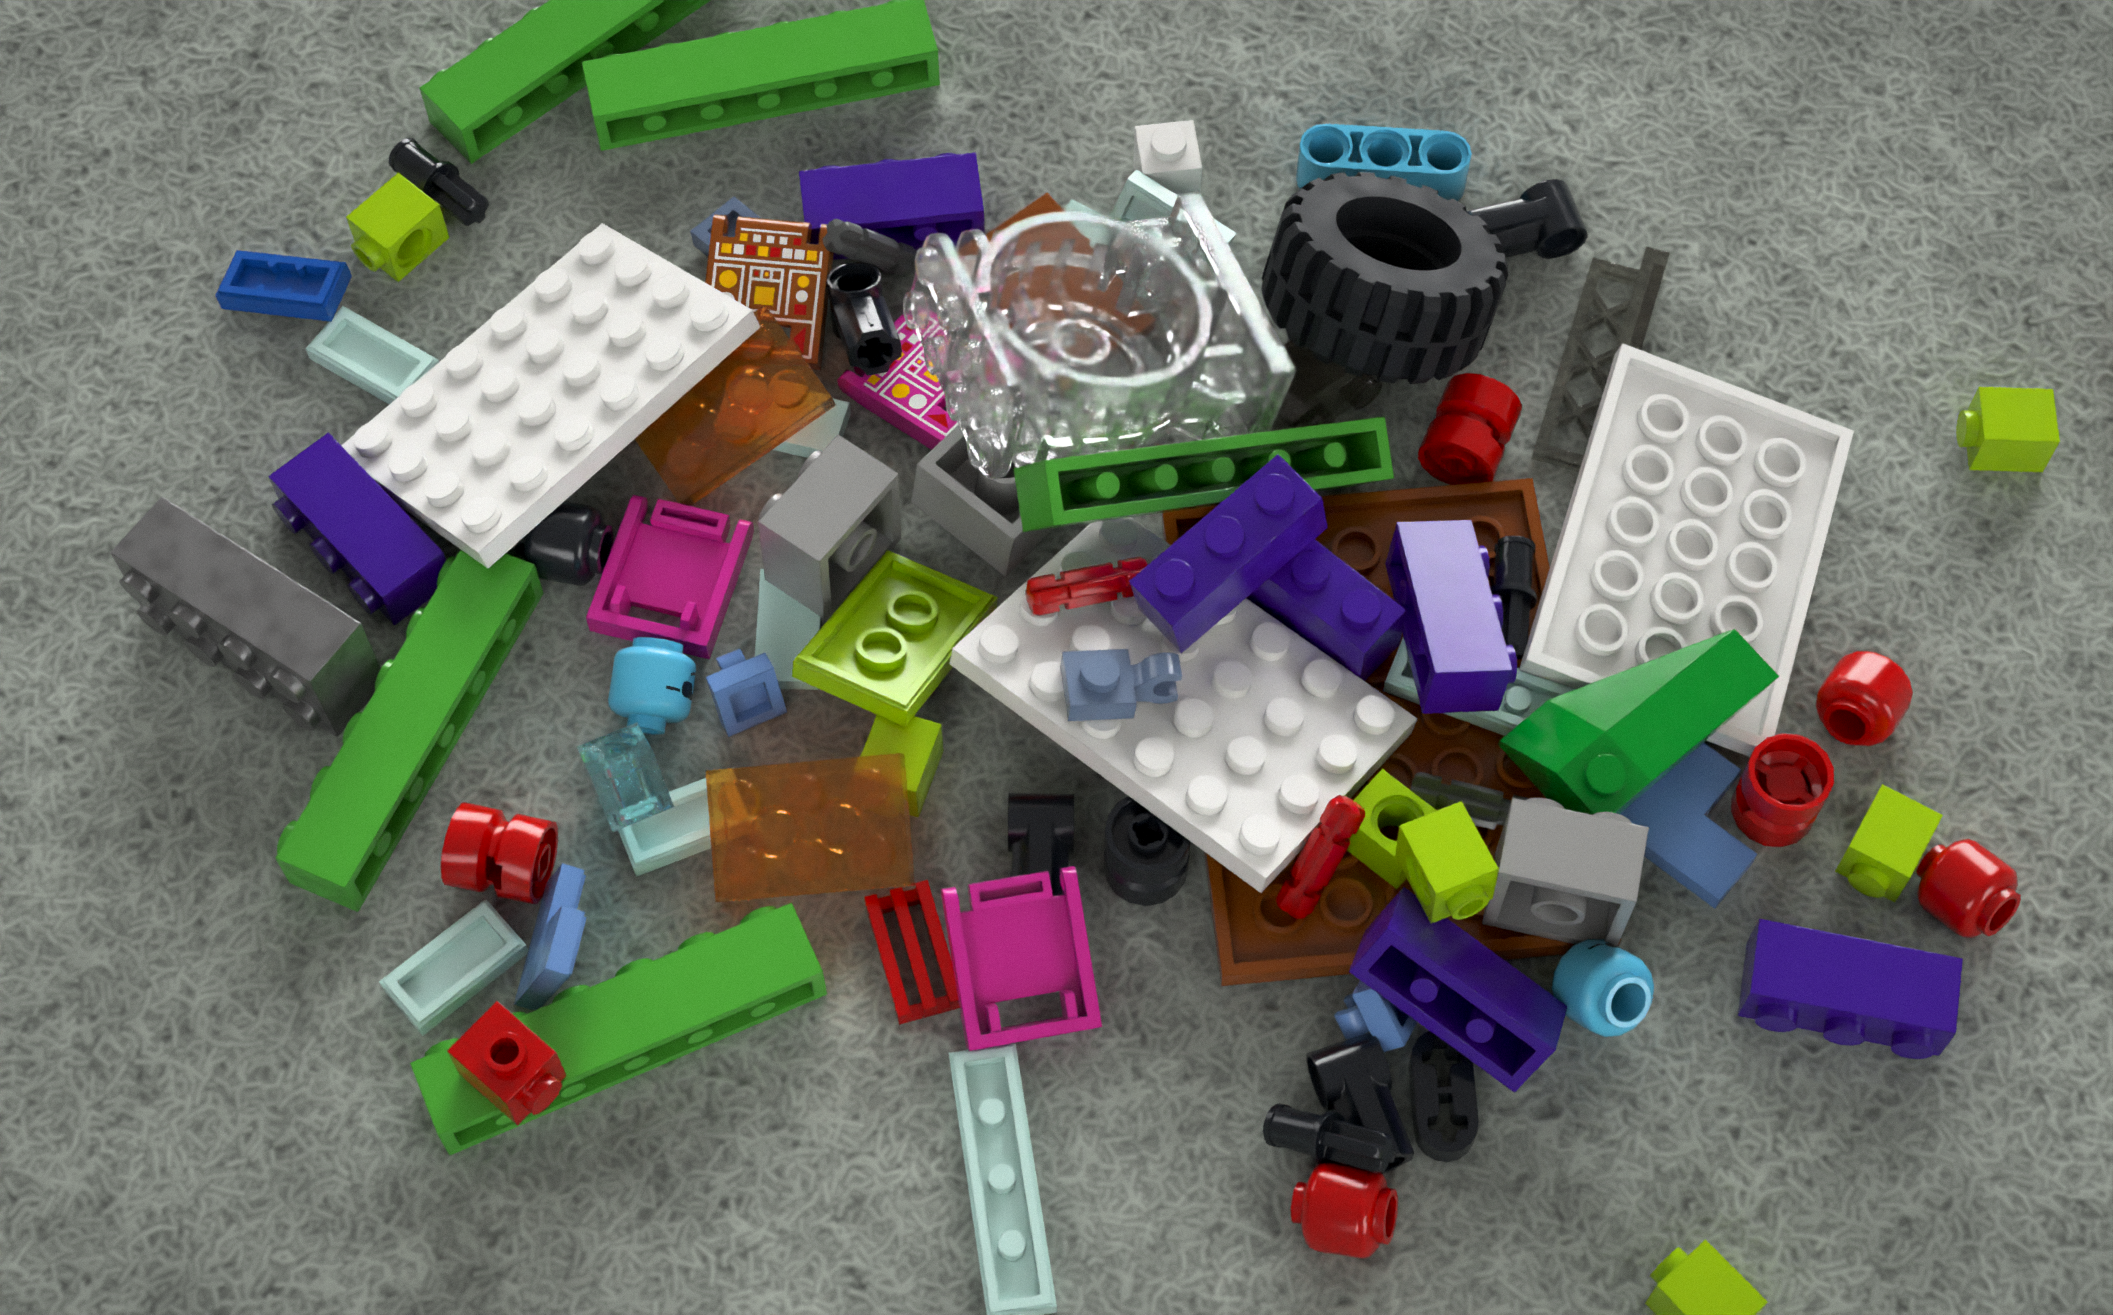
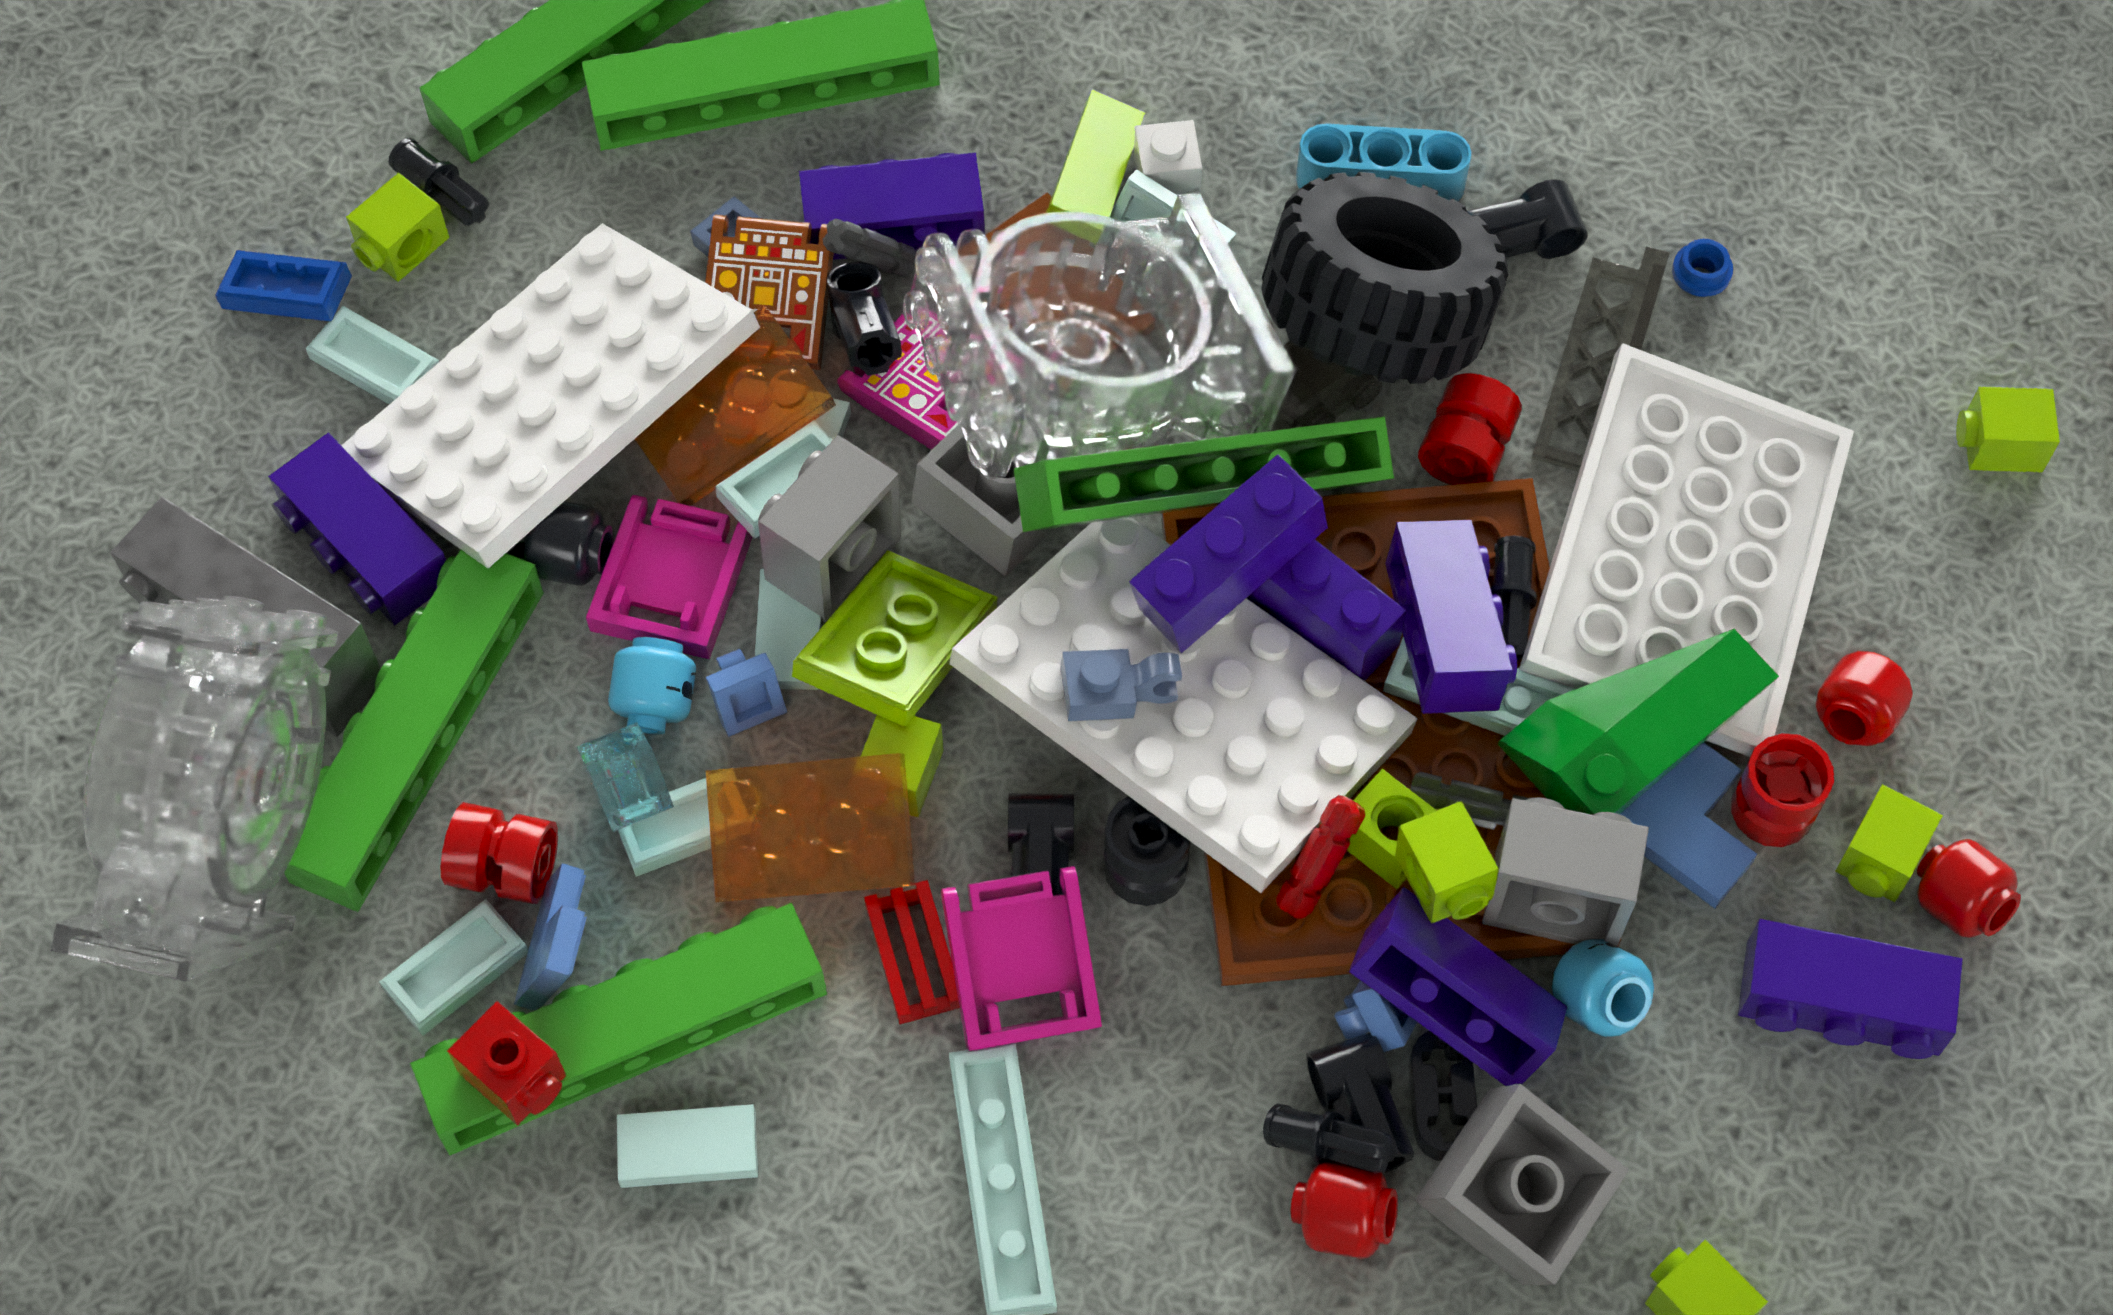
red axle [1025,556,1148,616] -> none
none -> clear brick [51,596,339,982]
none -> light aqua tile [617,1104,758,1188]
none -> light aqua tile [715,420,832,539]
none -> tile [1044,89,1145,241]
none -> light grey brick [1415,1084,1629,1285]
none -> blue plate [1672,239,1733,297]

